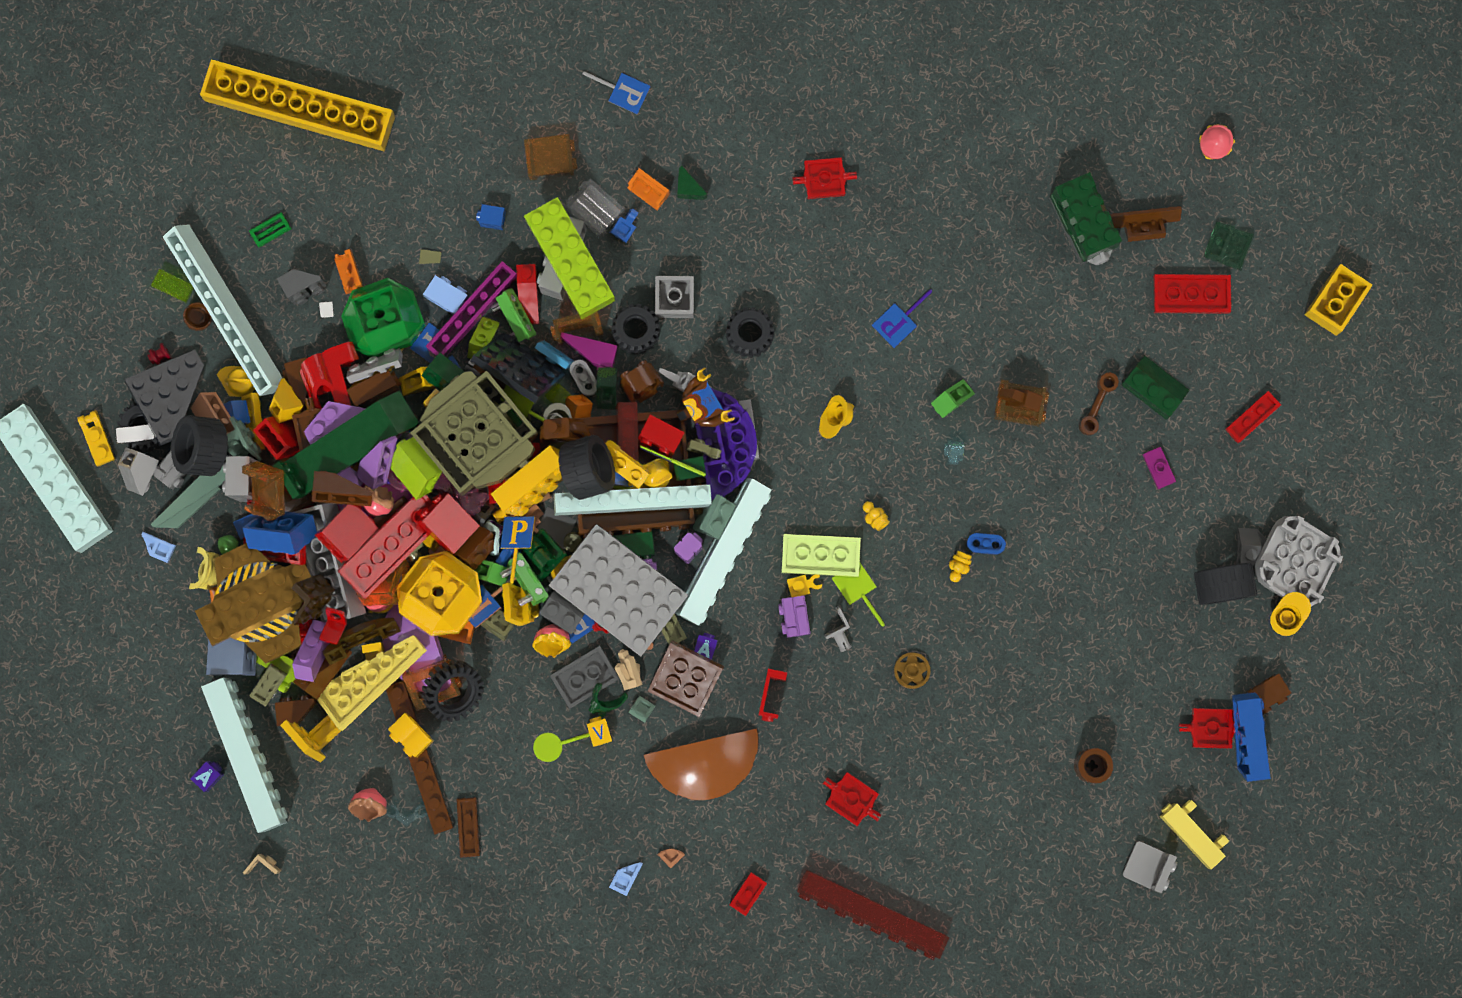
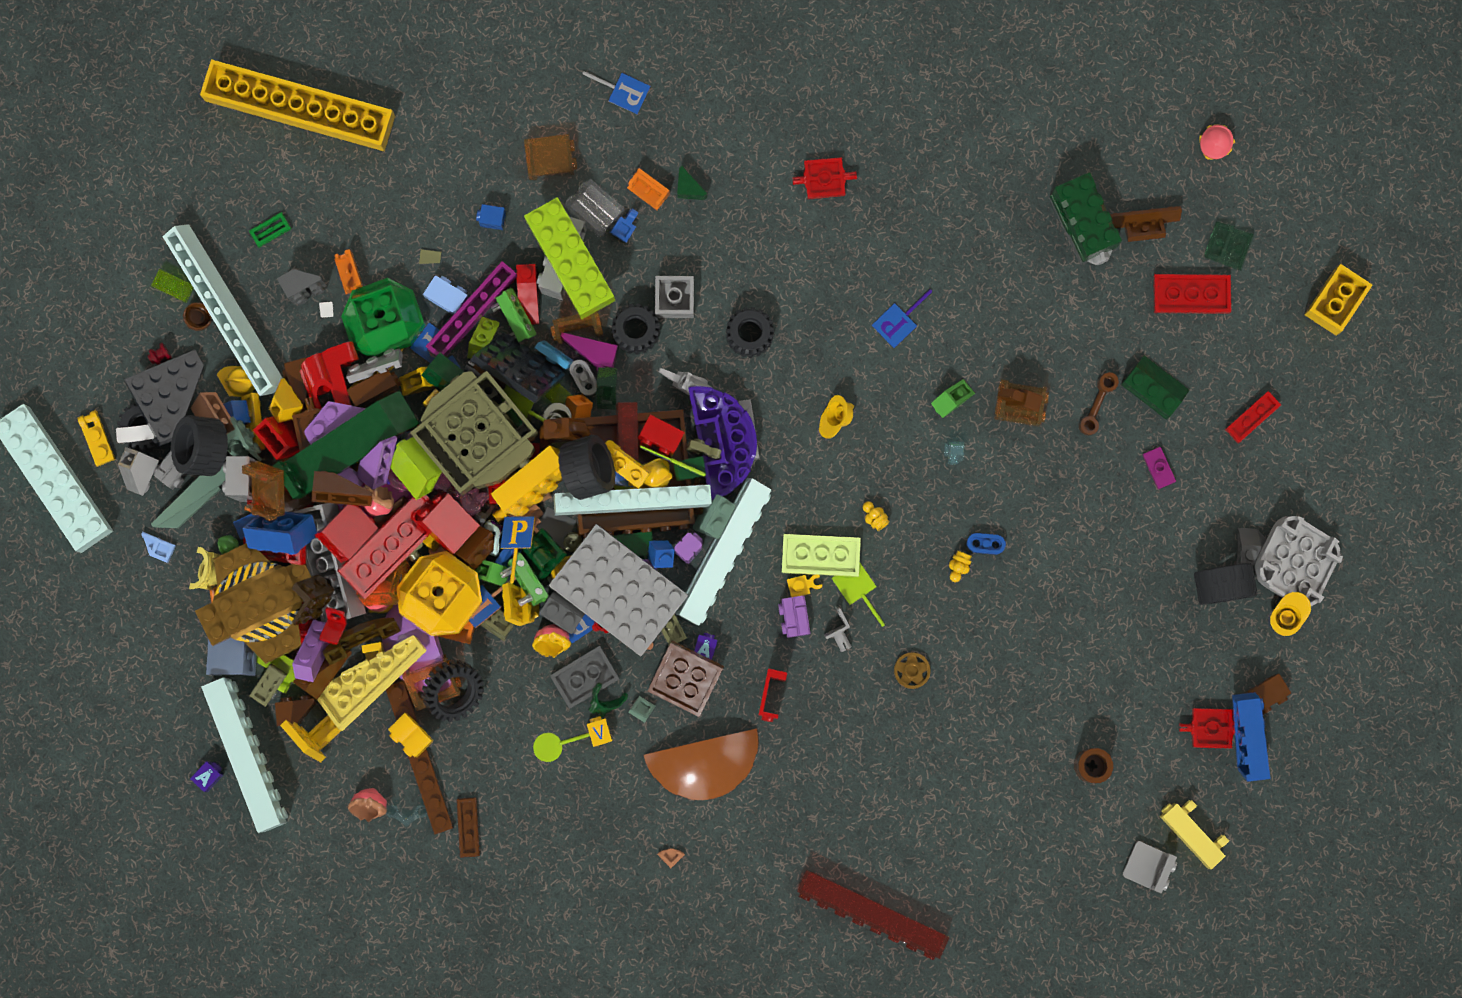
tan bracket [243,854,281,875] -> none
light blue tile [609,862,643,896] -> none
tan rock [615,649,642,690] -> none
reddish brown brick [620,360,664,404] -> none
torso [676,368,735,427] -> none
red plate [729,872,767,916] -> none
red plate [822,772,882,826] -> none
none -> blue brick [648,540,675,568]

